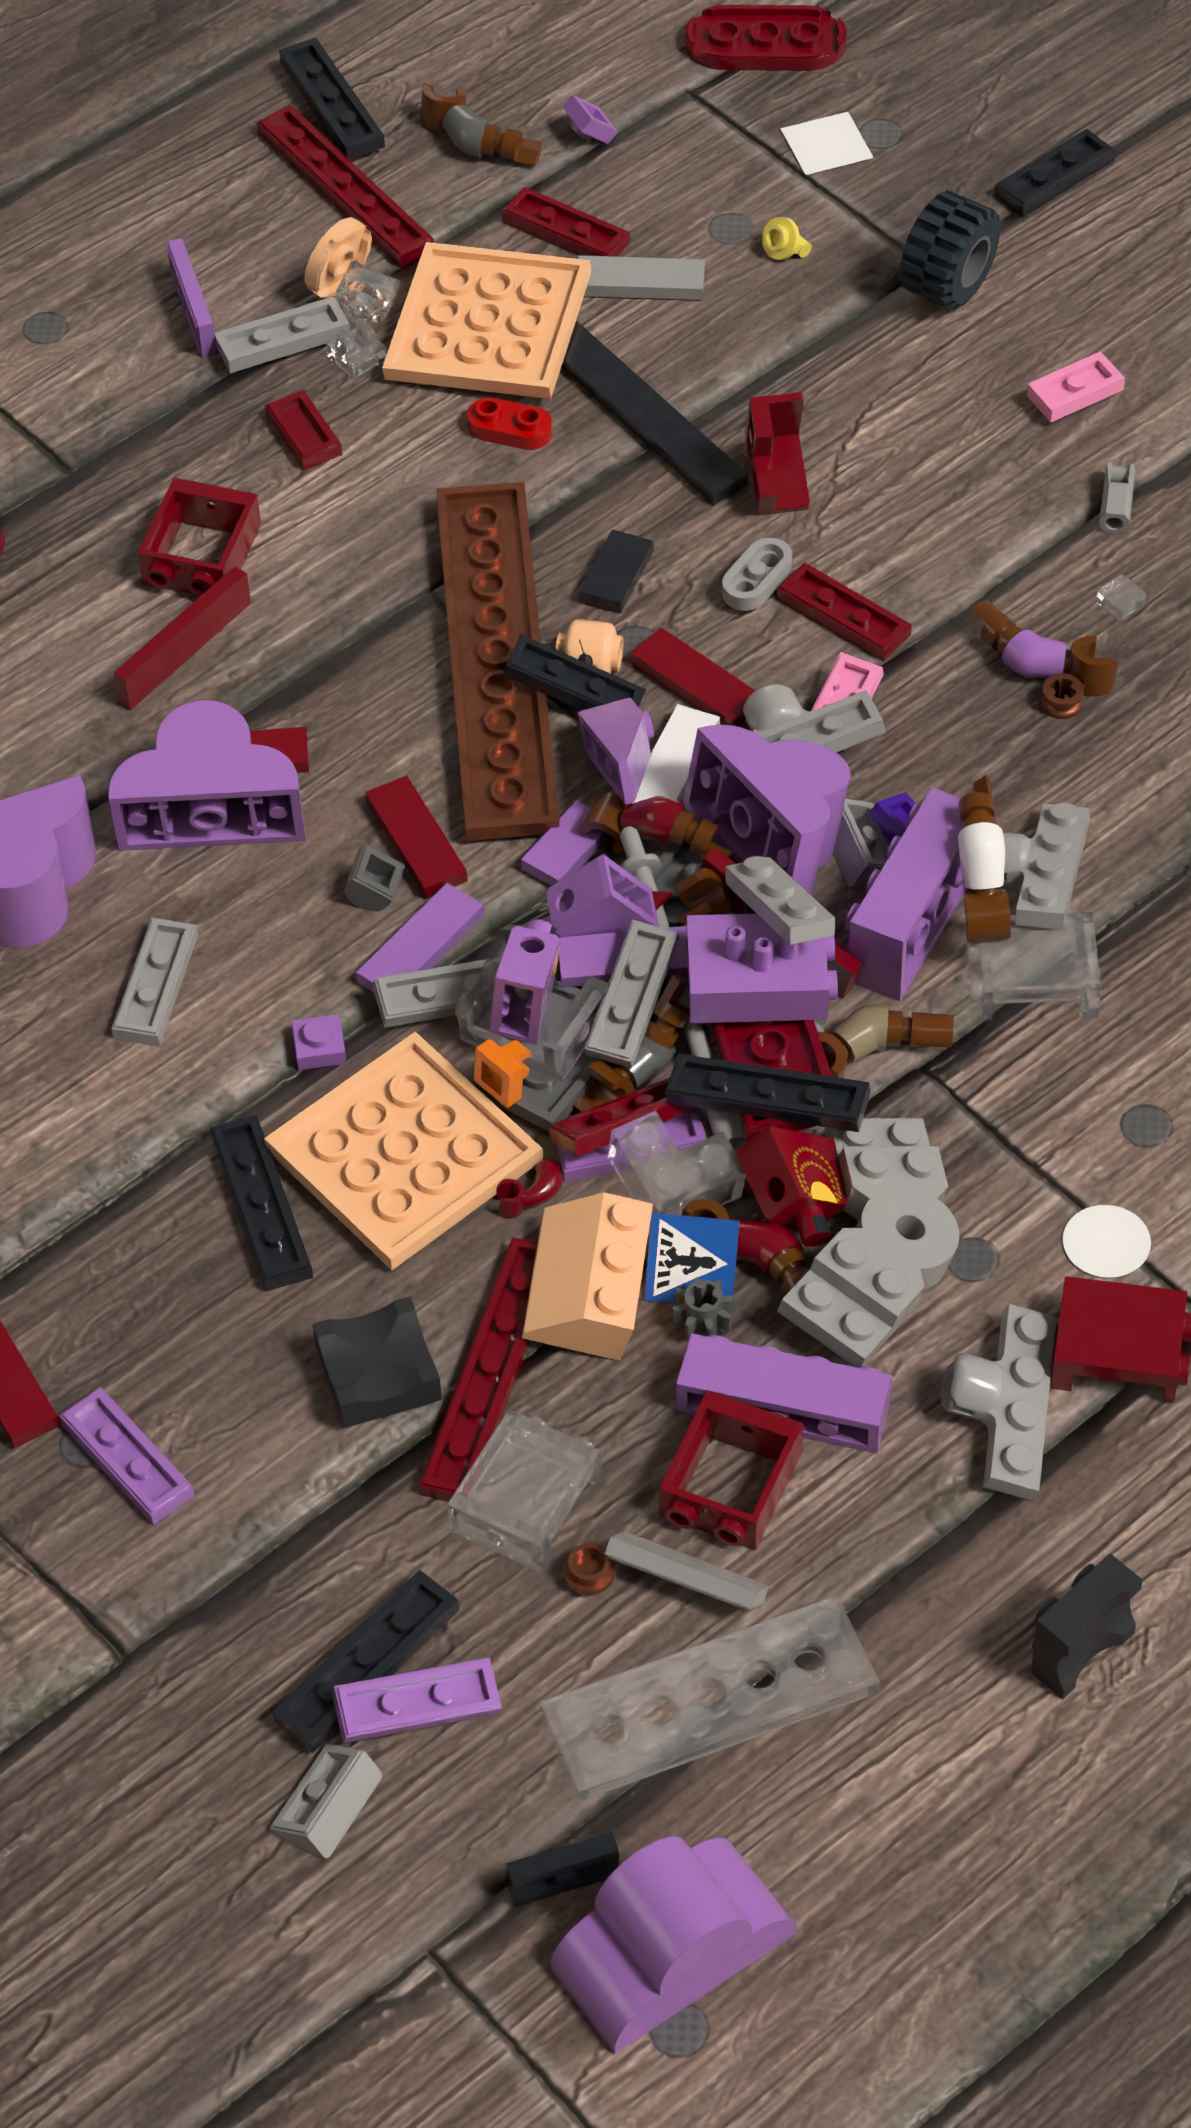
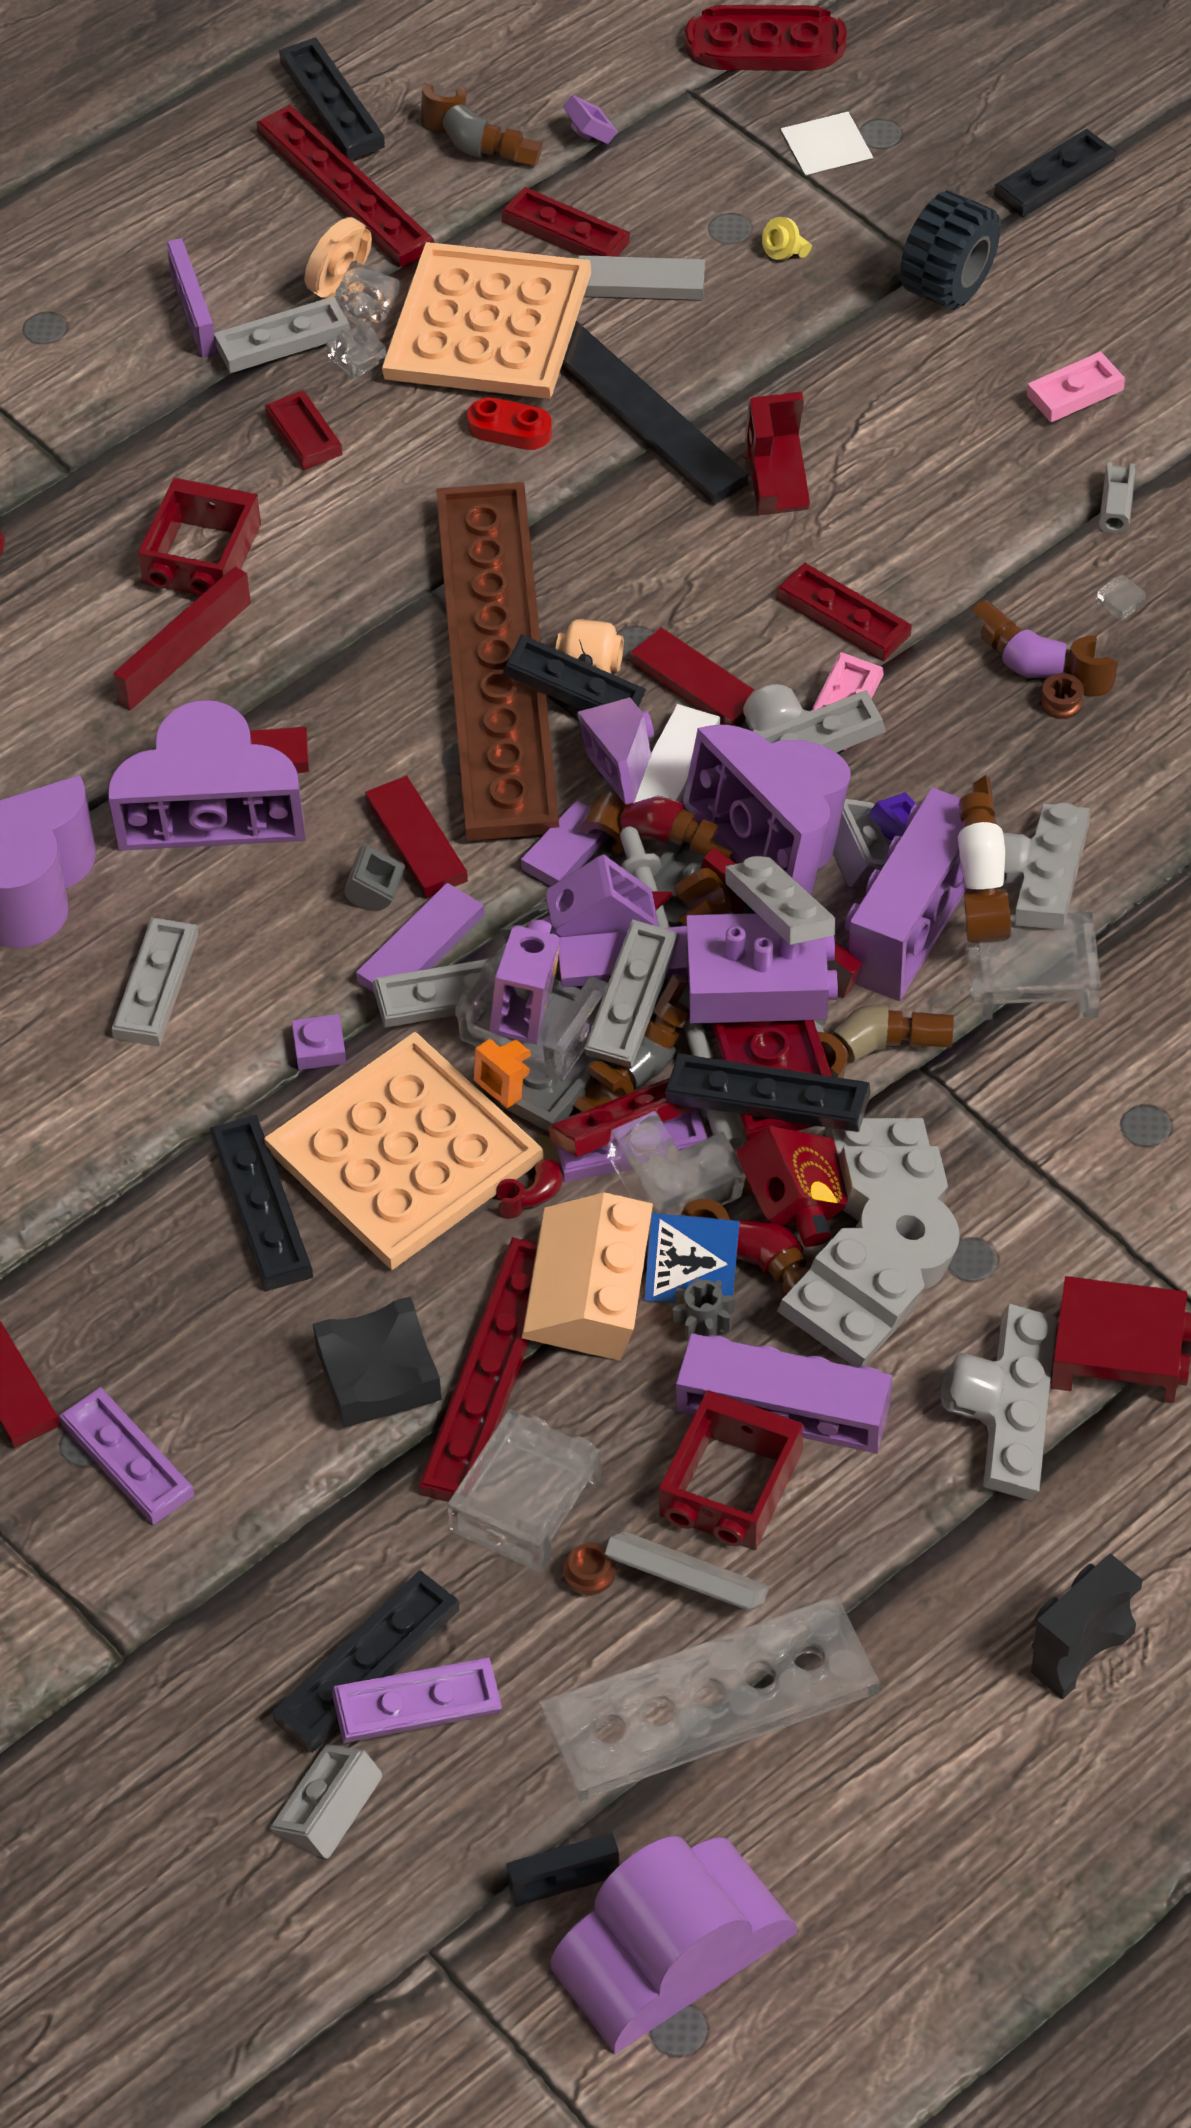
black tile [579,529,654,613] -> none
light grey plate [722,538,792,611] -> none
white sticker [1063,1205,1151,1278] -> none

